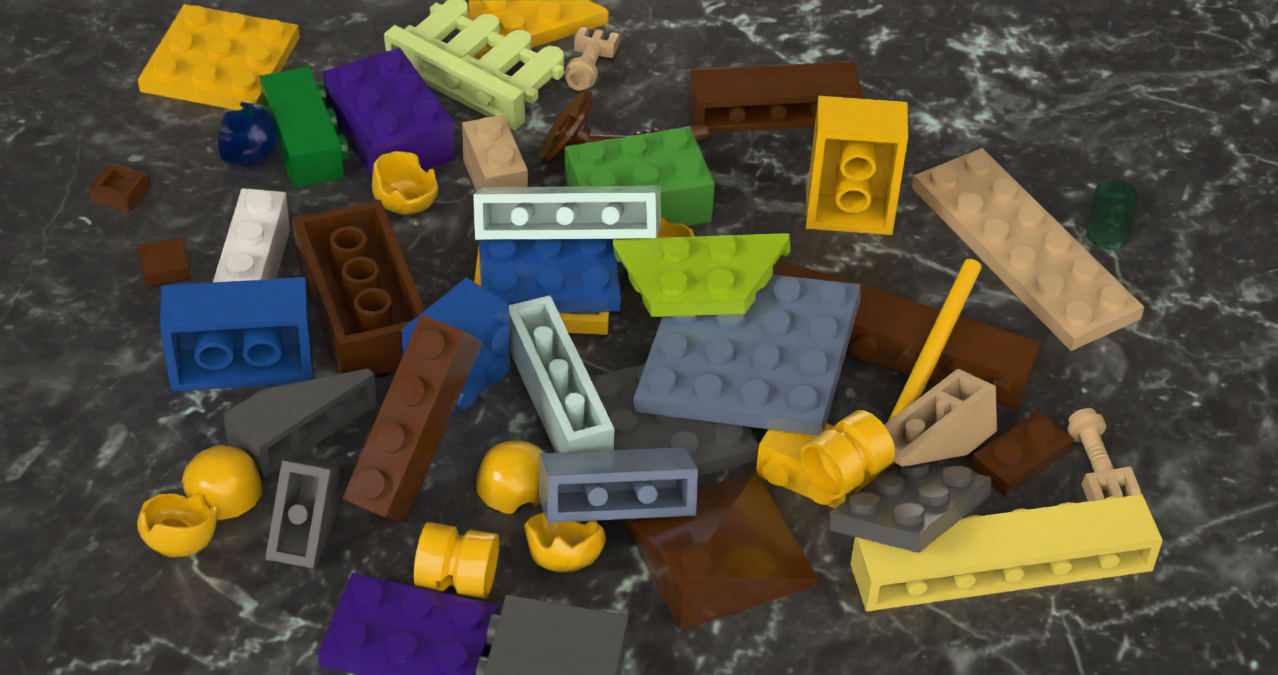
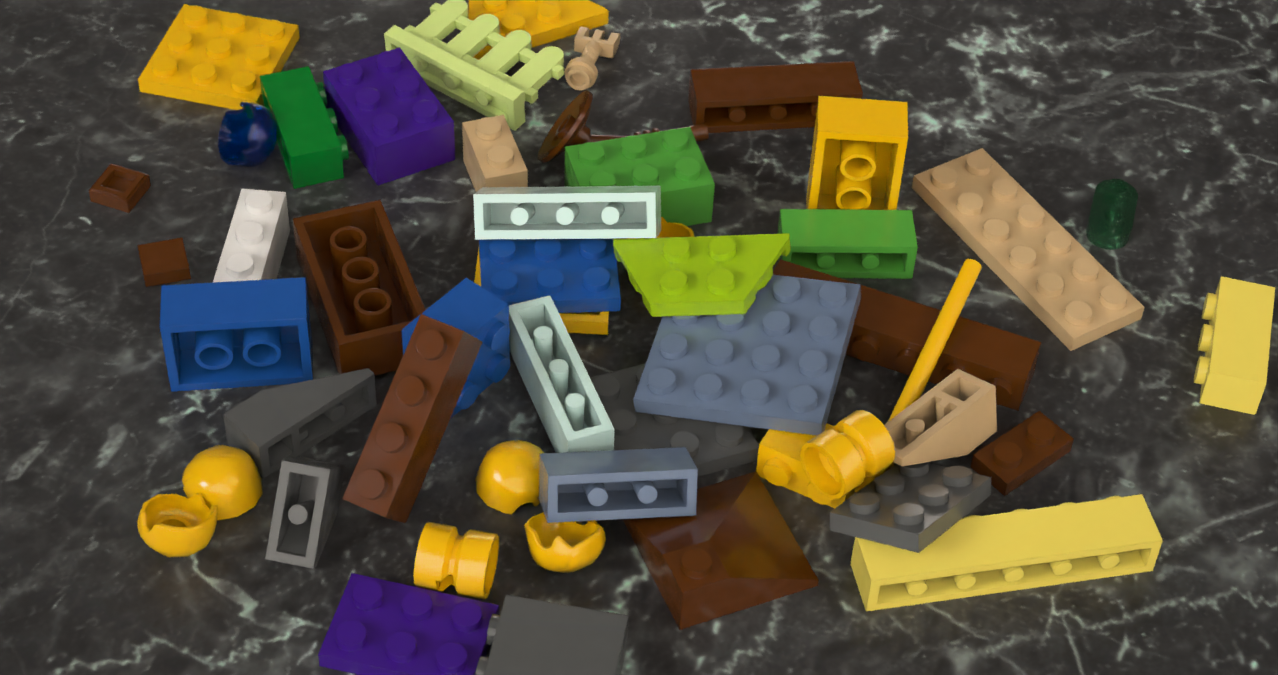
yellow hair [372,151,439,215] -> none
tan hinge [1067,408,1141,501] -> none
none -> bright green brick [777,209,918,279]
none -> light yellow brick [1194,276,1275,415]

